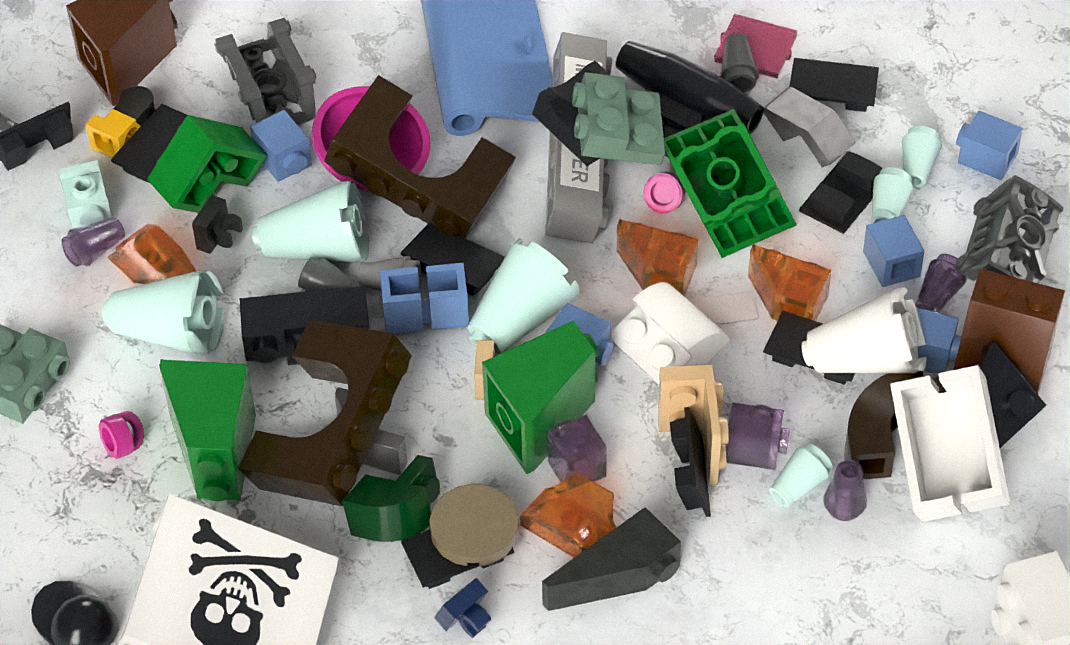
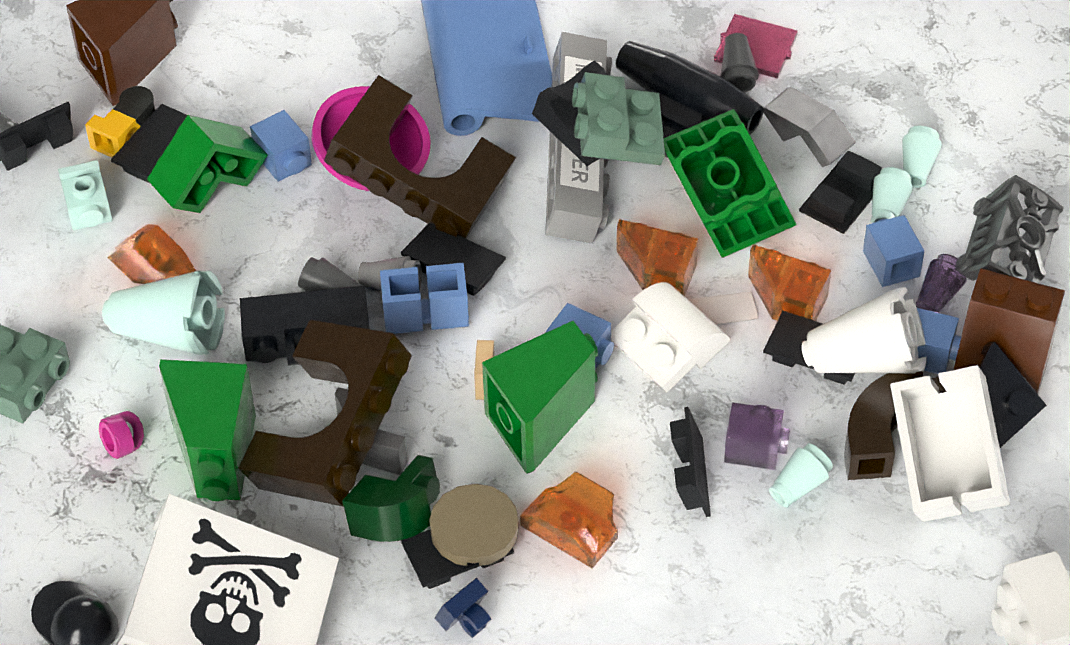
clear purple cone [61,217,125,267] -> none
pearl dark grey tile [192,195,243,254] -> none
dark grey piece [214,17,316,125] -> none
light aqua cone [252,181,369,262] -> none
light aqua cone [468,238,580,354] -> none
pearl dark grey slope [542,507,681,611] -> none
clear purple brick [547,415,607,493] -> none
tile [643,172,686,213] -> none
tan bracket [658,364,729,485] -> none
black piece [789,58,879,112] -> none
clear purple cone [823,460,867,521] -> none
medium blue brick [956,111,1023,180] -> none

